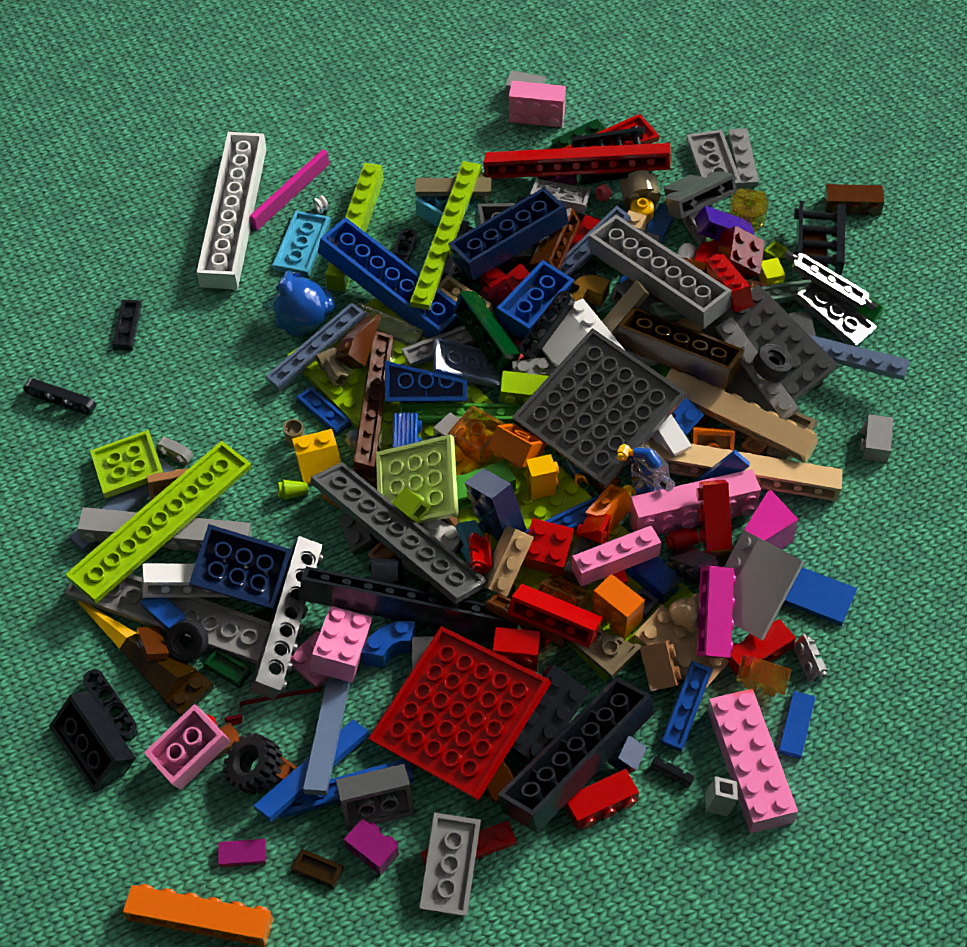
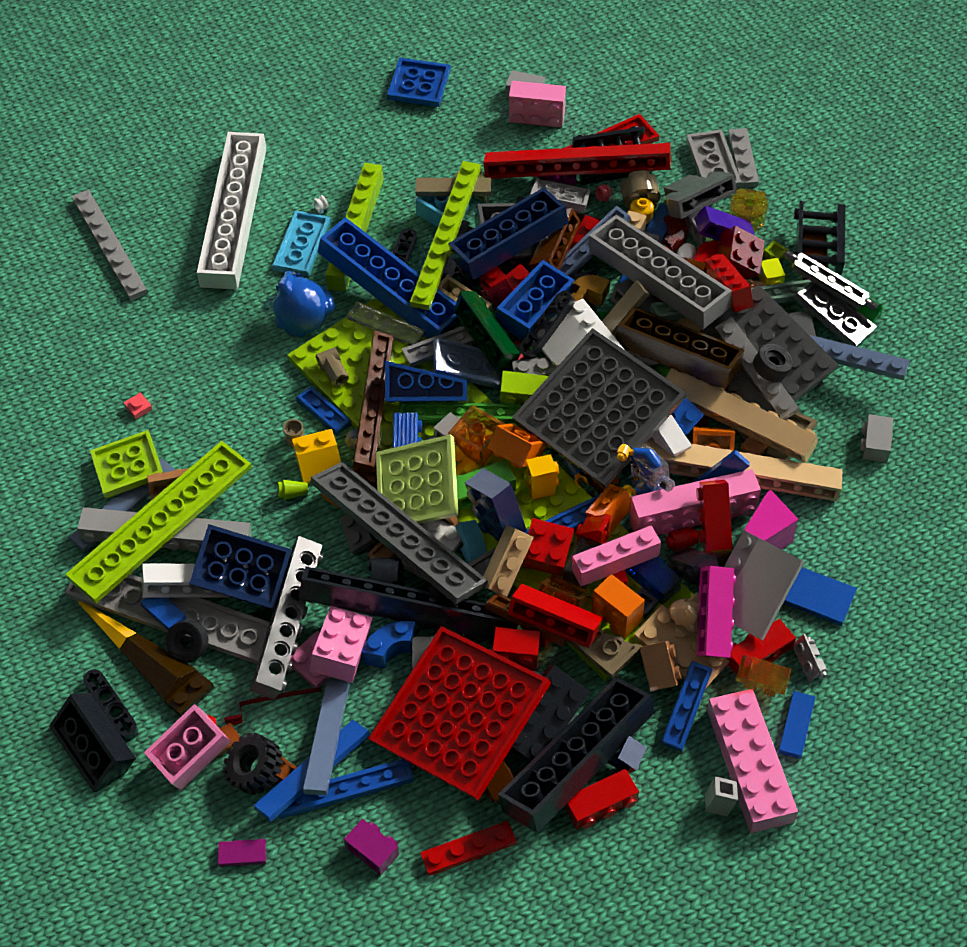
black beam [23,378,97,415] -> none
black tile [112,300,142,351] -> none
orange brick [123,884,273,947] -> none
reddish brown tile [136,626,169,661] -> none
light grey beam [156,437,193,465] -> none
dark green tile [203,648,253,688] -> none
dark pink tile [250,149,329,231] -> none
sand blue tile [265,302,366,391] -> none
dark brown tile [291,849,344,889] -> none
reddish brown slope [335,314,381,370] -> none
dark grey slope [336,764,415,831] -> none
lime brick [392,487,431,523] -> none
light grey plate [419,813,481,916] -> none
red hinge [468,533,492,575] -> none
dark green plate [552,119,606,149] -> none
black axle [650,756,694,788] -> none
reddish brown brick [824,184,884,215] -> none
none -> light grey plate [72,189,148,301]
none -> coral plate [124,392,153,420]
none -> blue plate [387,57,451,107]
none -> clear red tile [662,214,688,254]

